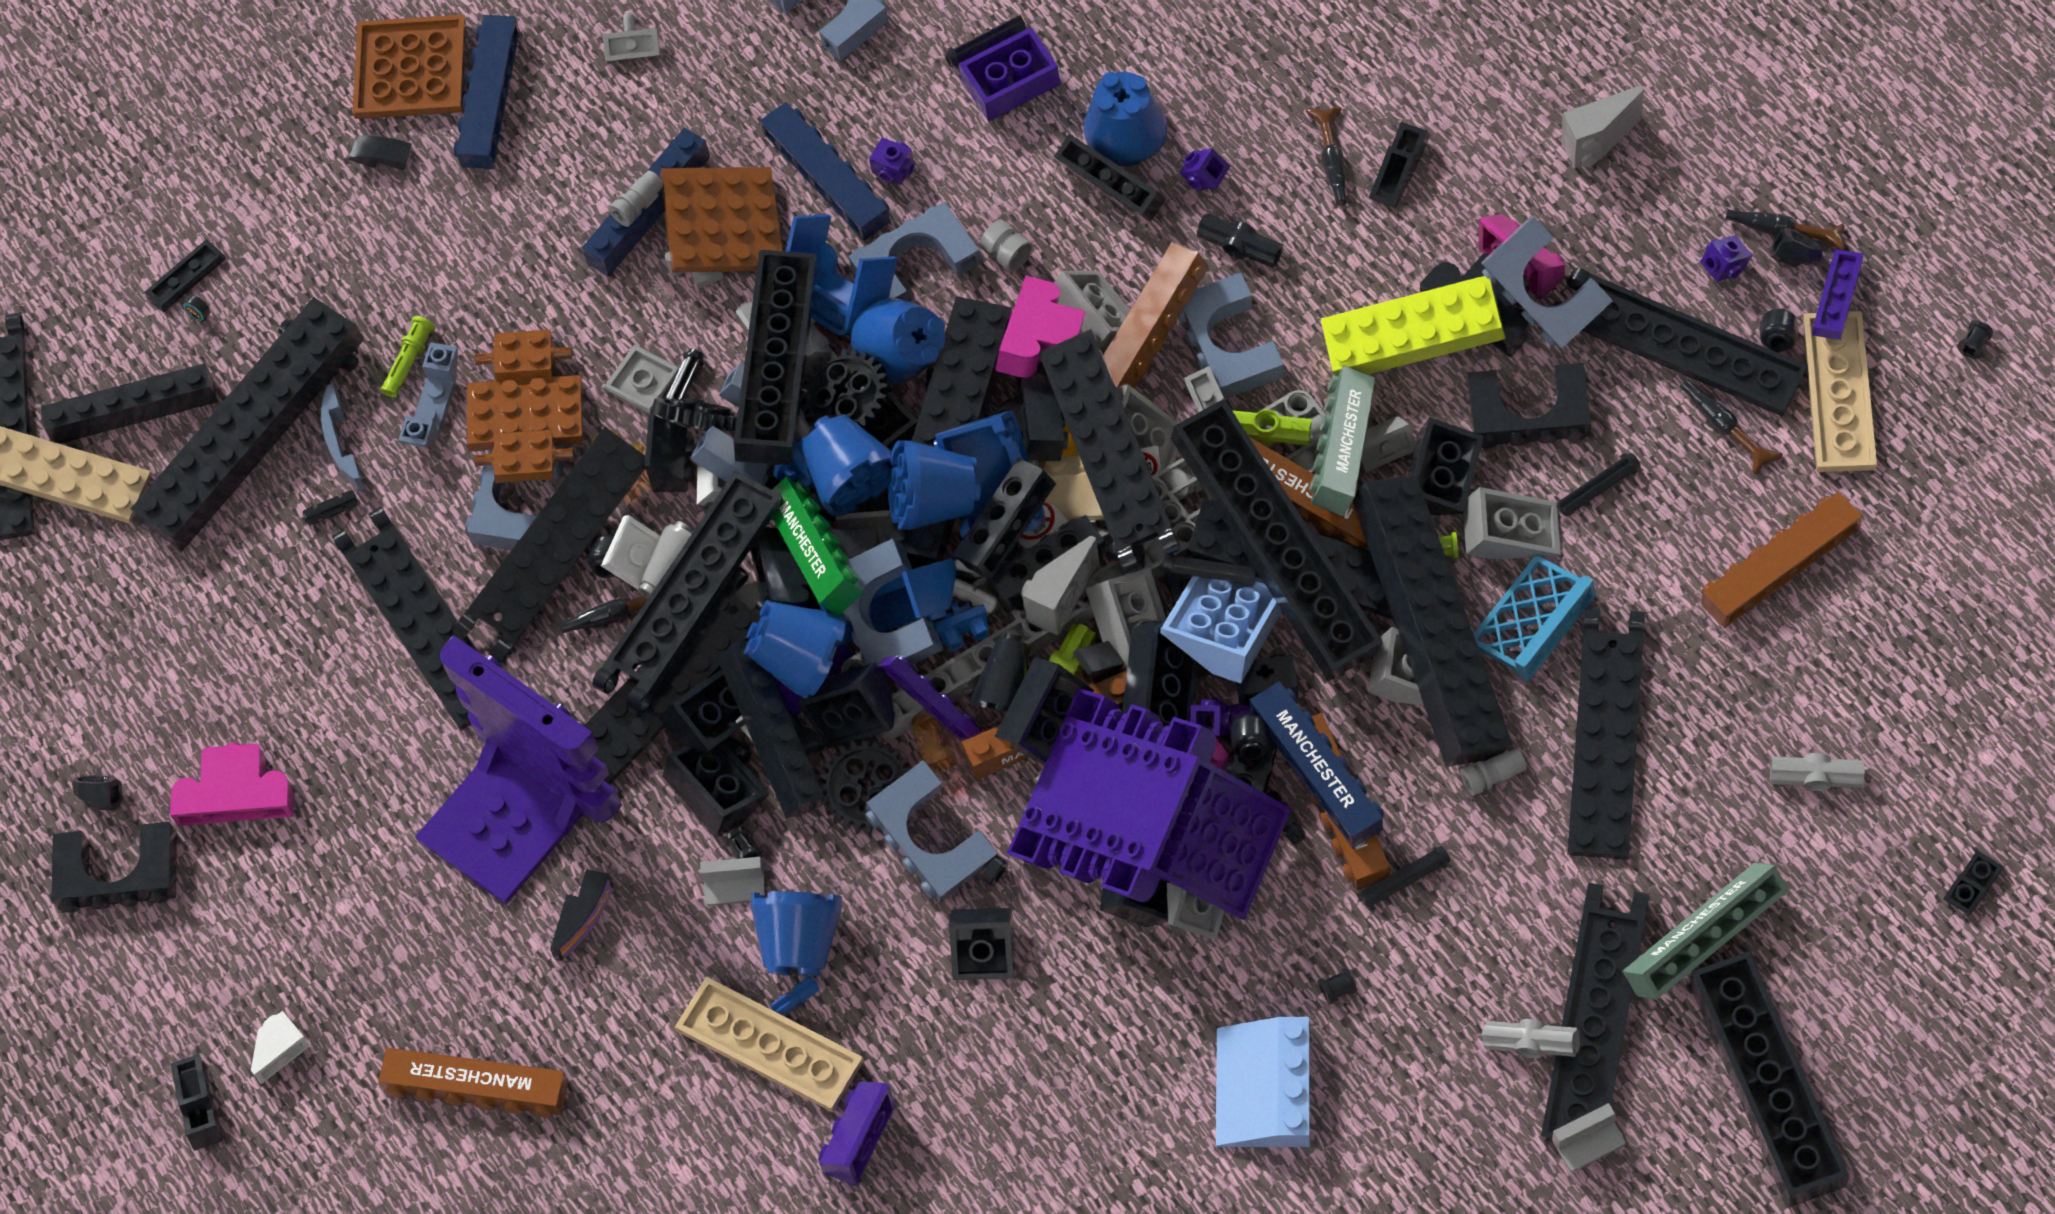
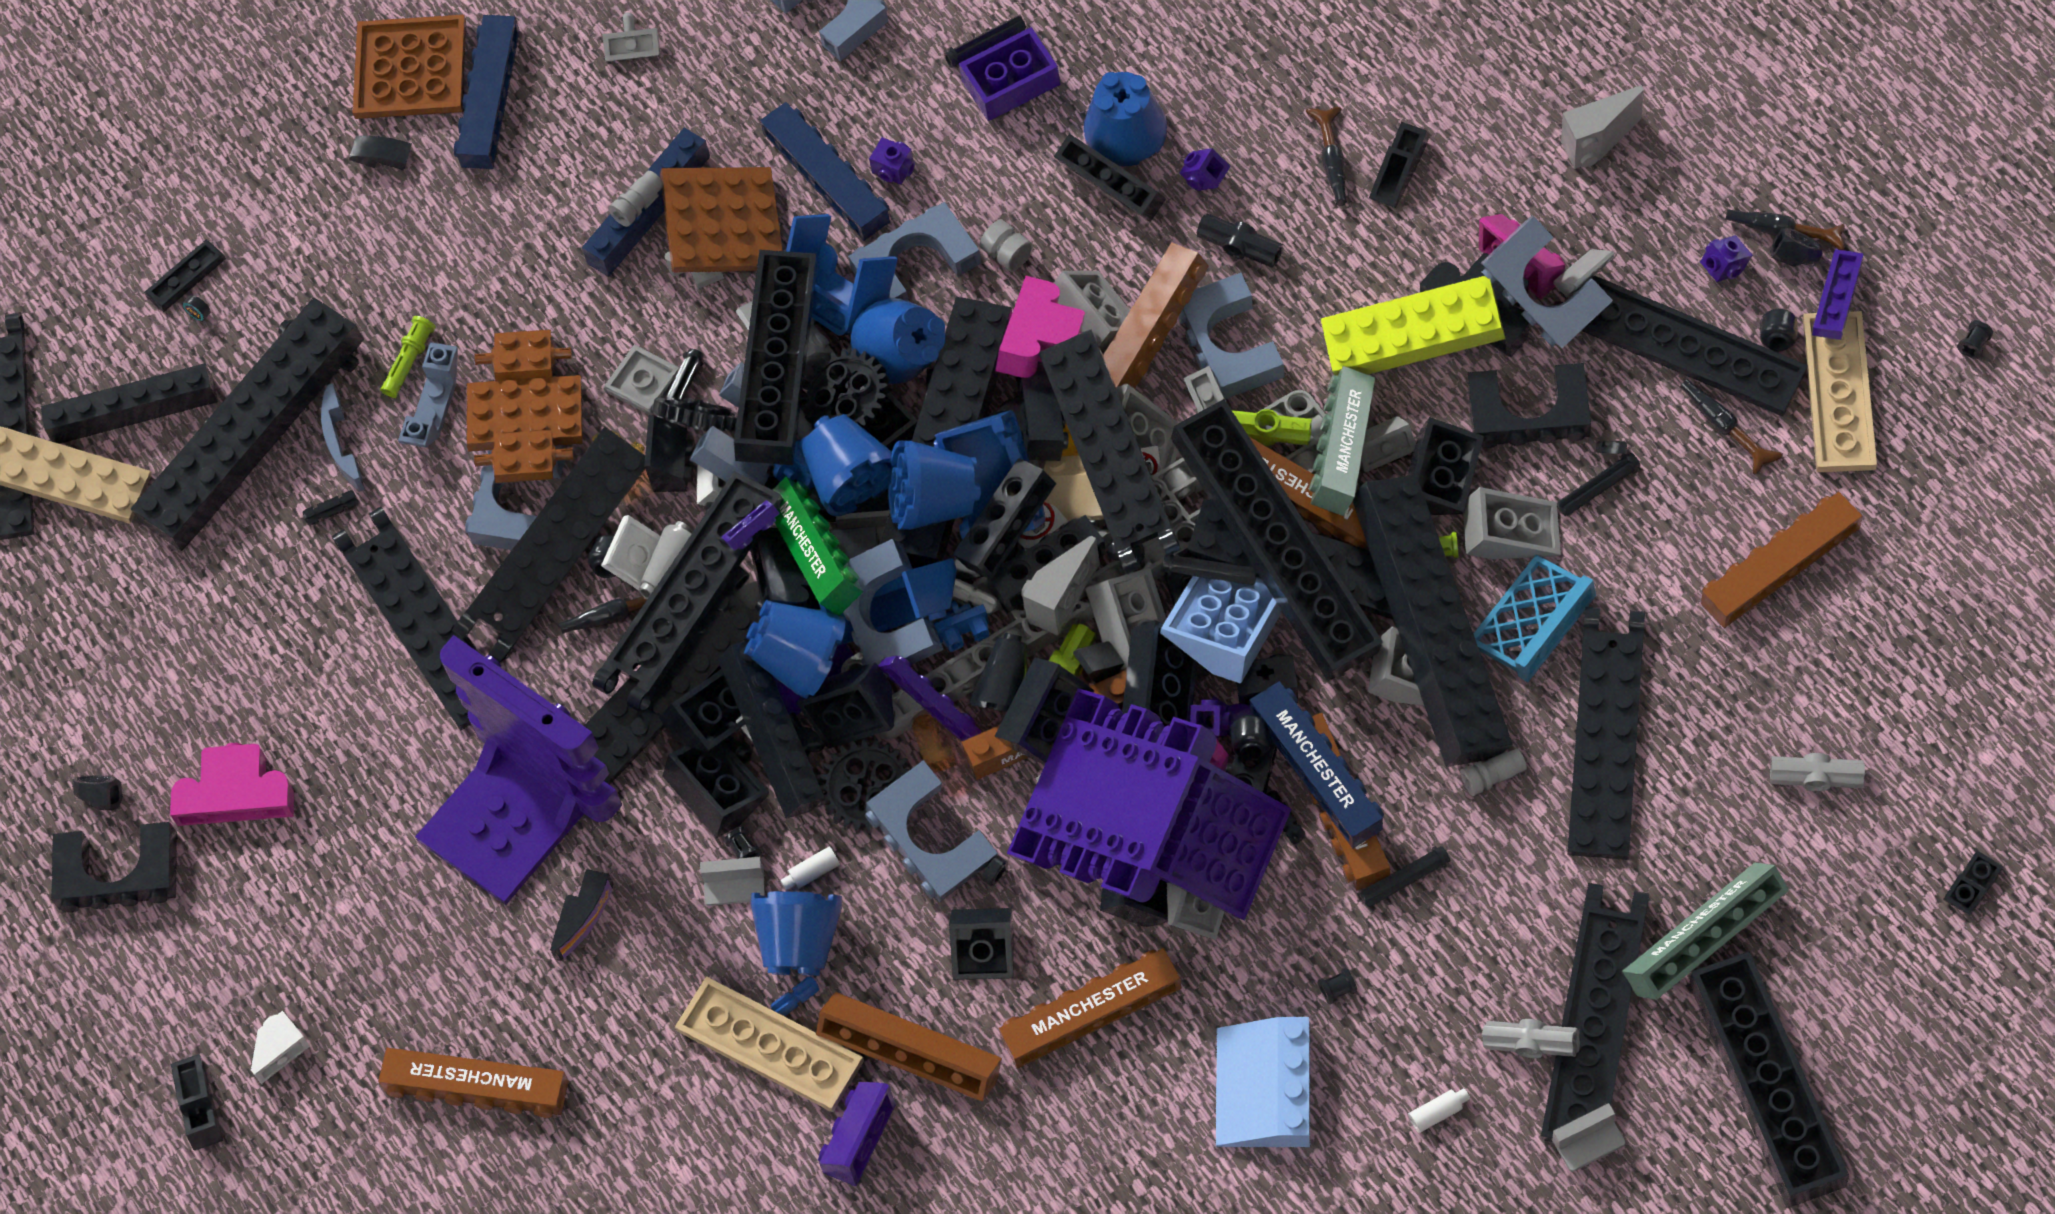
none -> dark purple plate [721,500,780,551]
none -> white cylinder [780,846,840,891]
none -> dark orange brick [816,992,1002,1102]
none -> dark orange brick [999,948,1182,1069]
none -> white cylinder [1408,1088,1470,1133]
none -> light grey slope [1554,249,1614,298]
none -> black tile [1596,441,1627,454]

